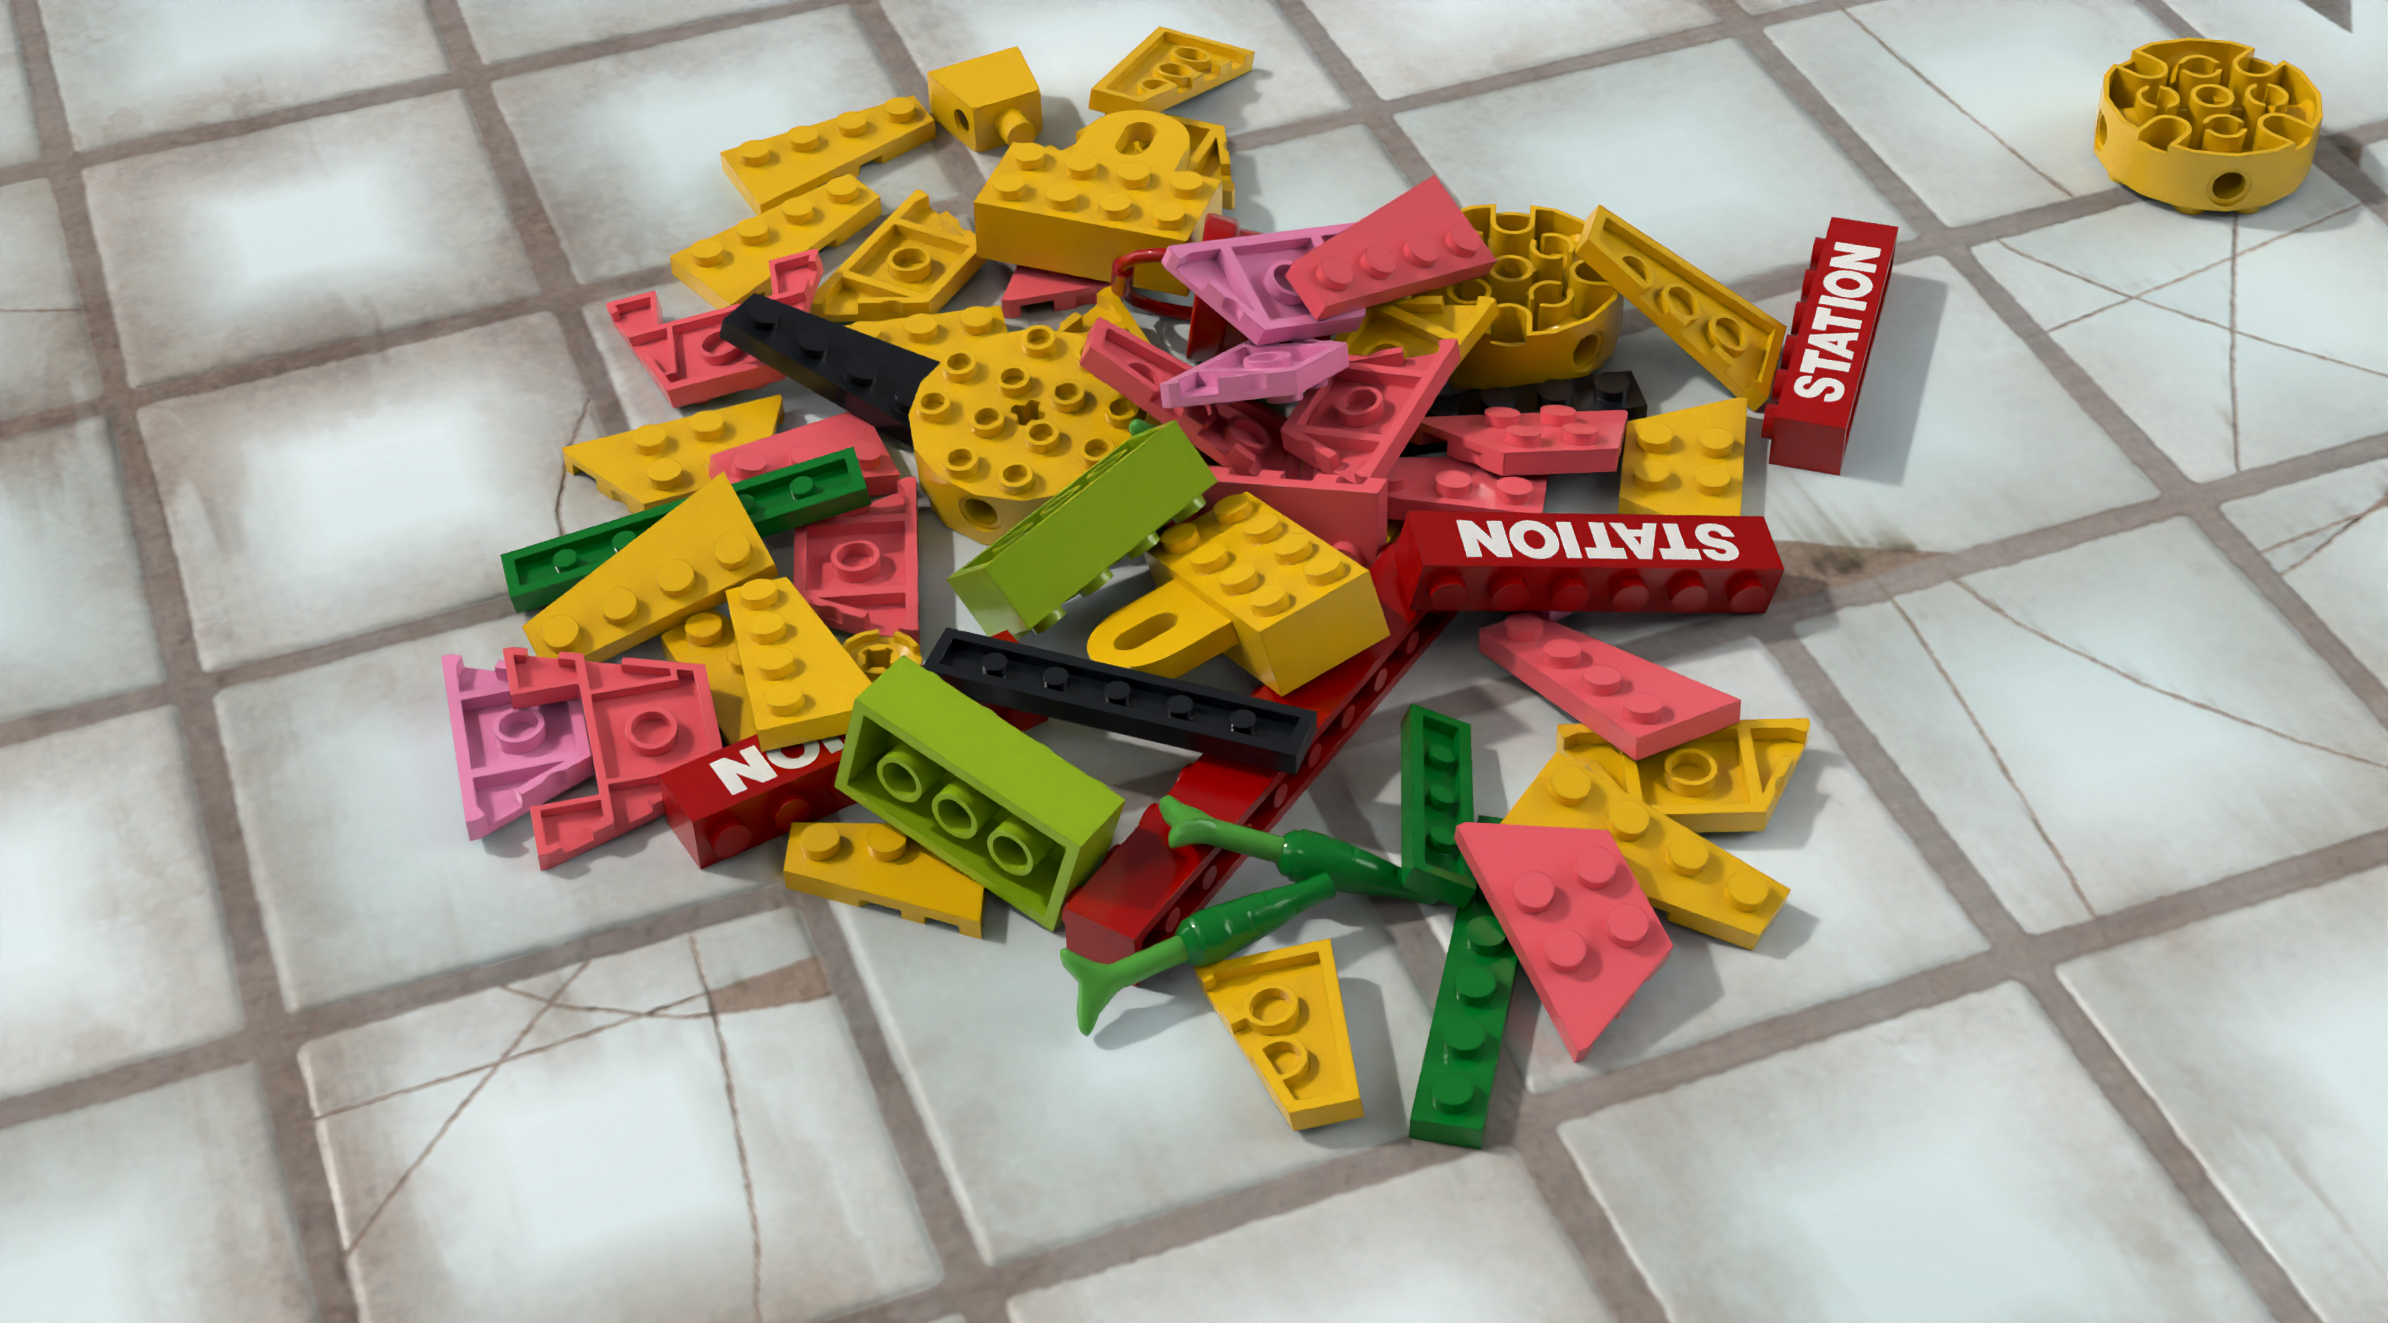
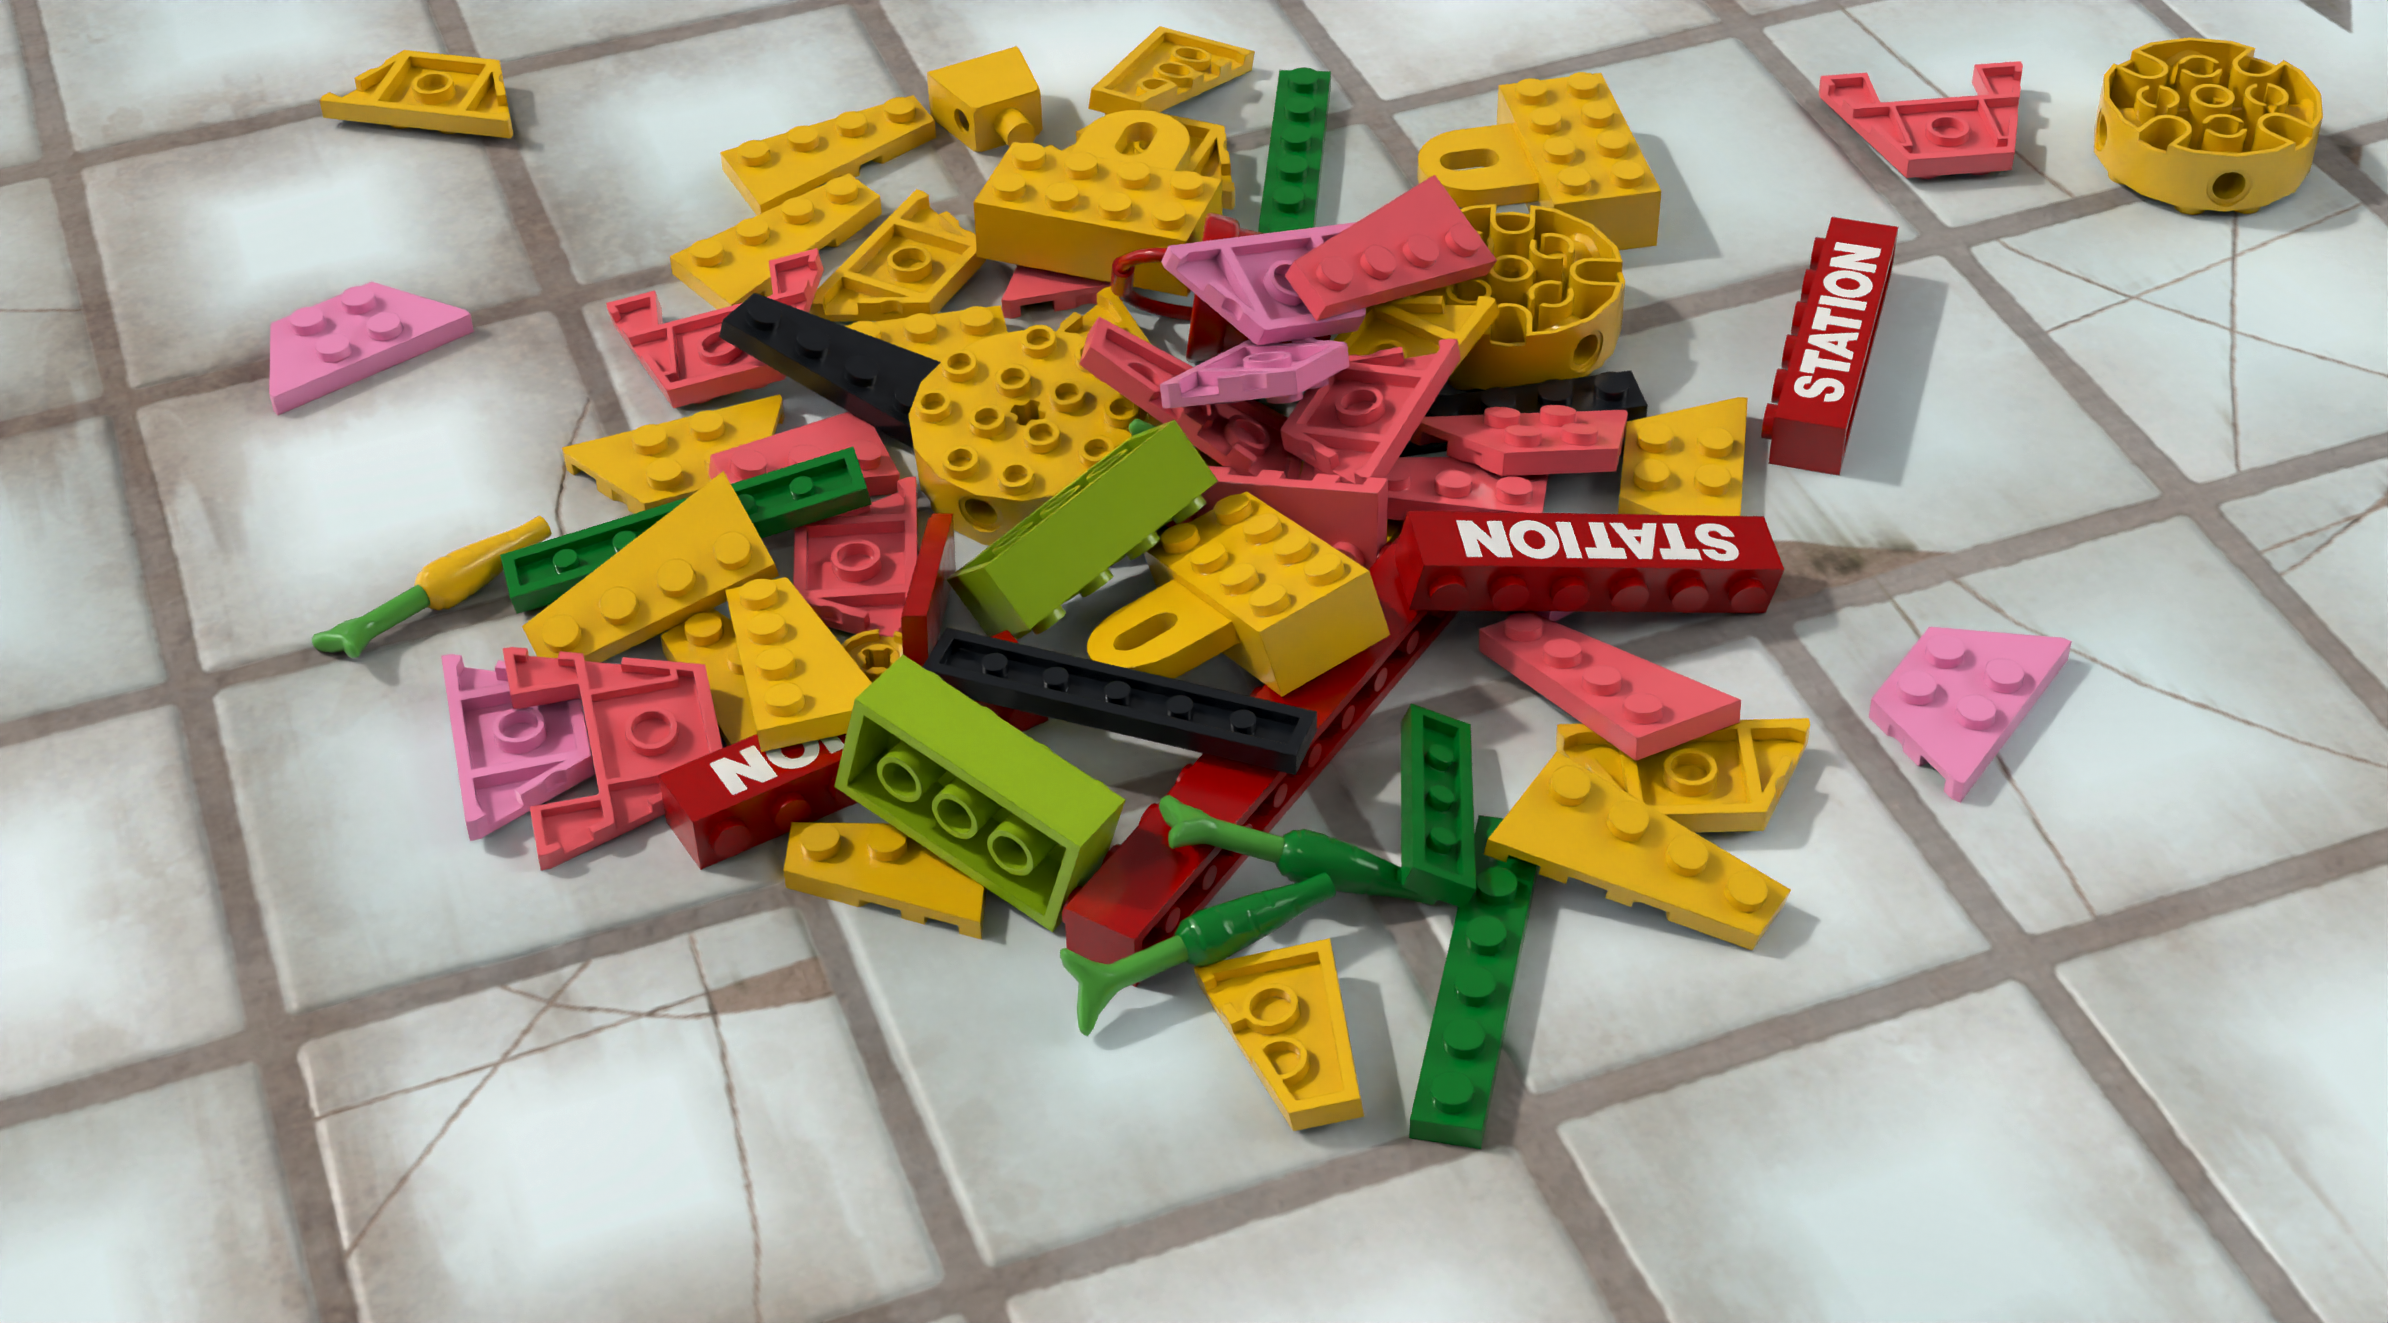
coral wing [1454,822,1673,1063] -> none
yellow wing [1575,204,1787,412] -> none
none -> bright pink wing [269,282,474,415]
none -> yellow piece [312,516,552,658]
none -> yellow wing [319,50,513,139]
none -> red tile [901,513,956,666]
none -> green plate [1258,67,1331,234]
none -> yellow brick [1417,72,1661,250]
none -> coral wing [1819,61,2023,179]
none -> bright pink wing [1869,627,2072,803]

